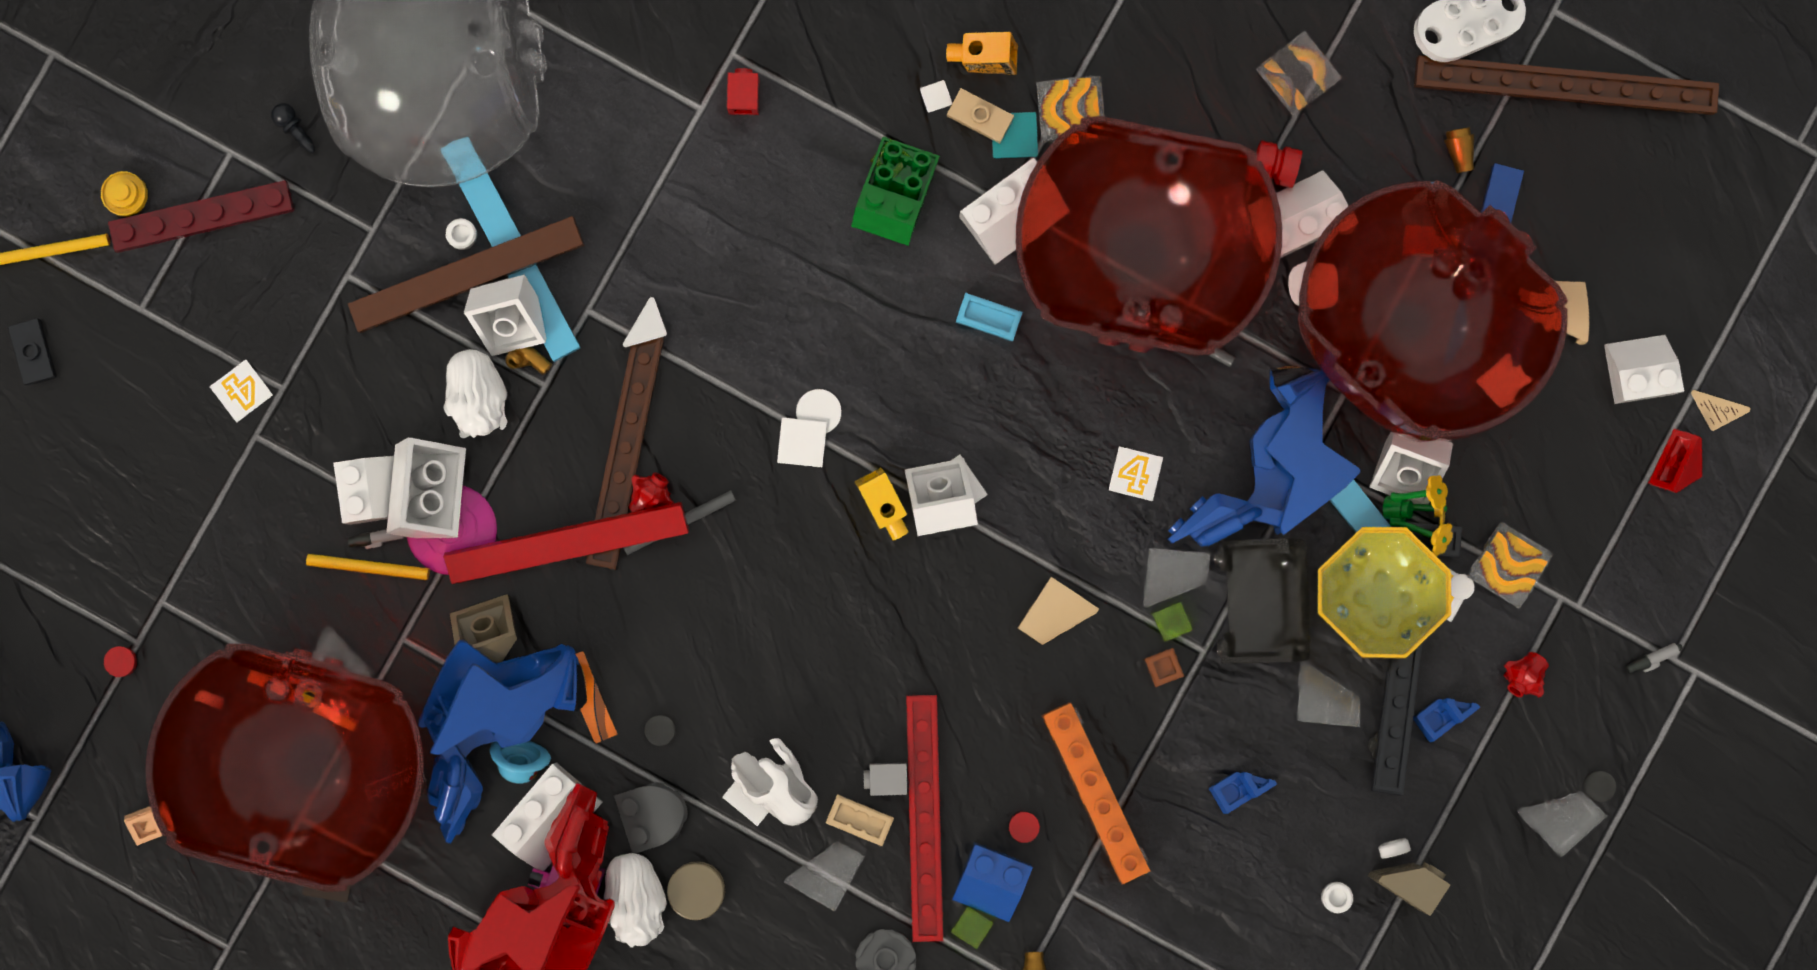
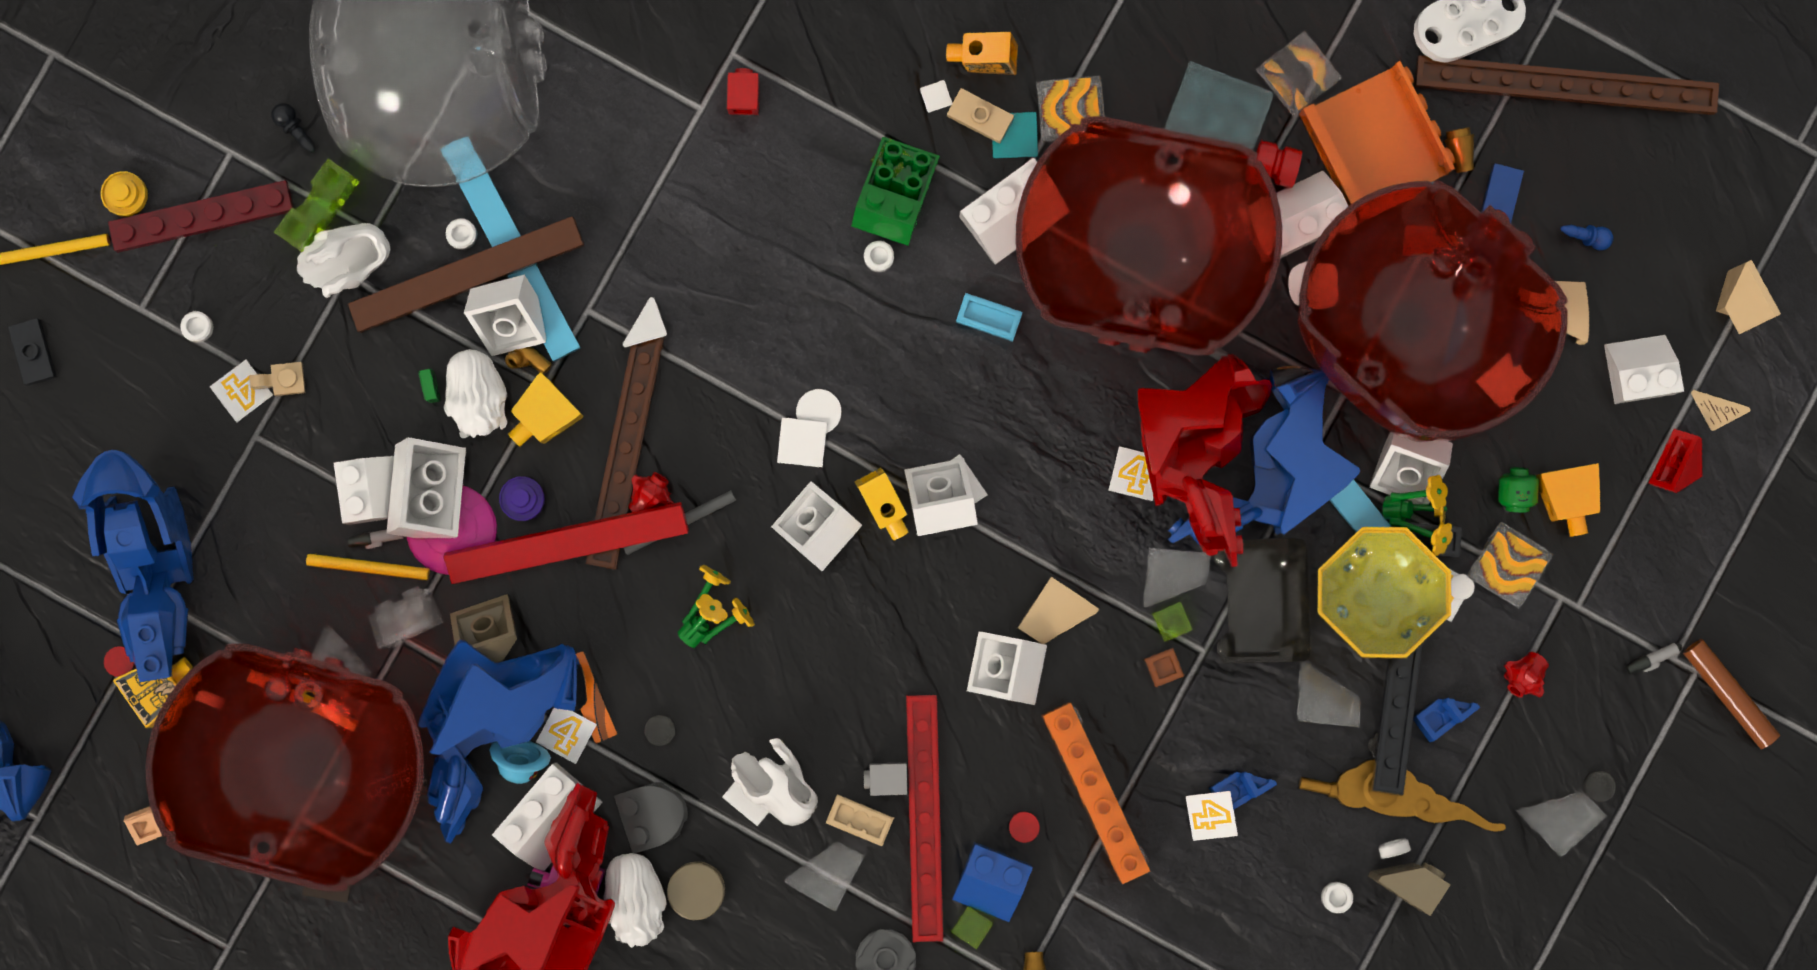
none -> blue piece [72,450,194,682]
none -> torso [113,658,195,728]
none -> white tile [180,311,213,343]
none -> tan plate [249,362,306,396]
none -> clear neon green arch [274,158,359,252]
none -> white hair [297,223,391,298]
none -> clear slope [369,586,445,649]
none -> green tile [419,369,441,403]
none -> dark purple plate [499,477,545,521]
none -> yellow torso [508,372,584,447]
none -> white sticker [536,708,597,764]
none -> plant [678,565,755,648]
none -> white slope [771,481,862,571]
none -> white tile [864,241,894,272]
none -> white slope [967,631,1047,705]
none -> red piece [1138,354,1272,567]
none -> clear light blue plate [1157,61,1274,179]
none -> white sticker [1186,791,1238,841]
none -> orange panel [1299,61,1455,220]
none -> pearl gold piece [1299,759,1506,831]
none -> green head [1498,467,1539,513]
none -> light orange torso [1535,463,1600,537]
none -> blue bar [1560,225,1613,251]
none -> dark orange piece [1683,639,1780,749]
none -> tan slope [1716,260,1781,334]

